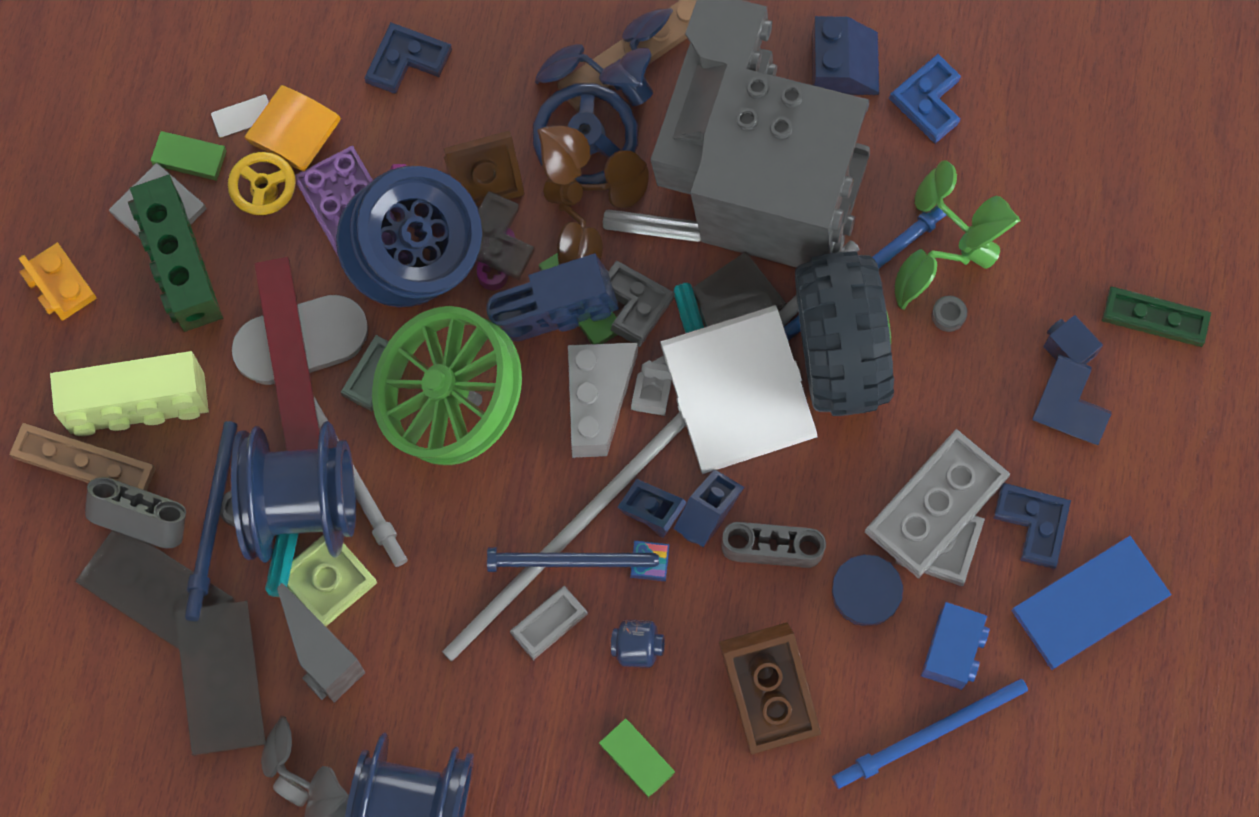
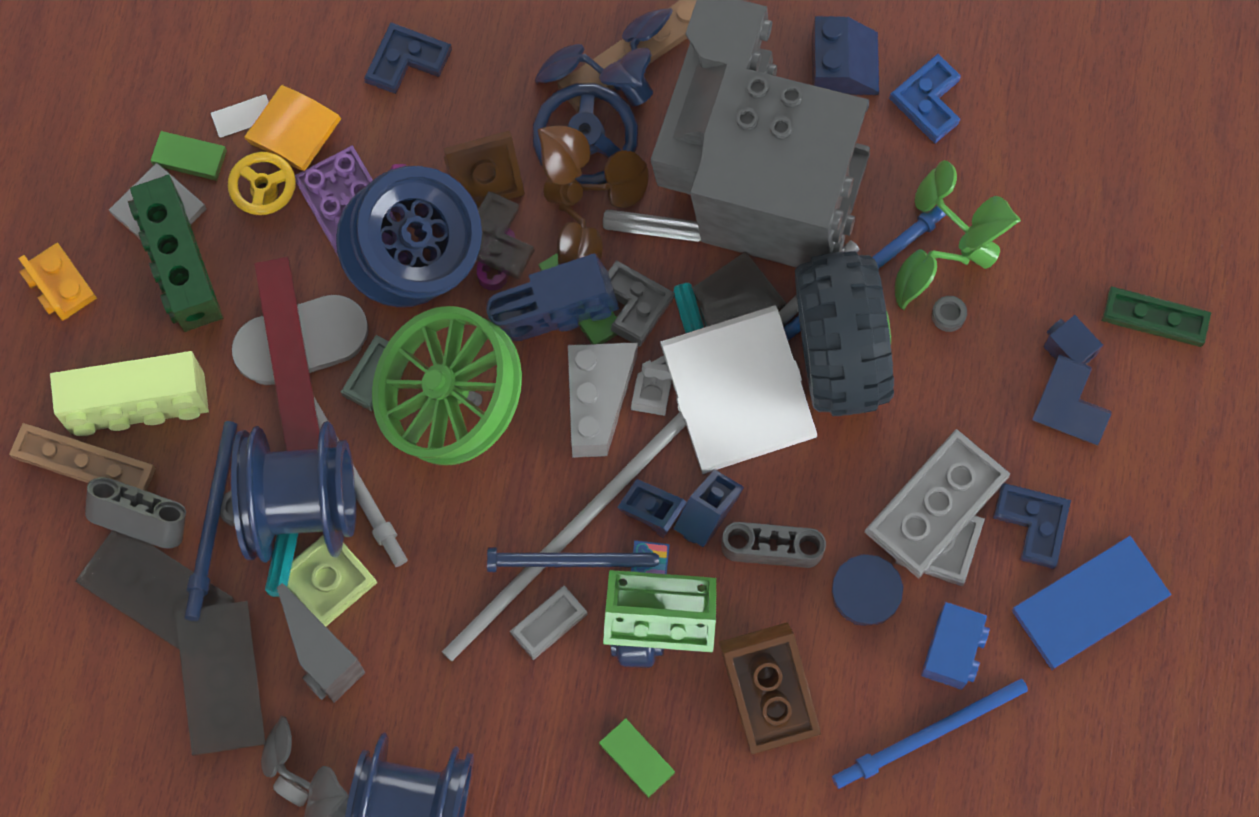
none -> bright green window [603,570,716,652]

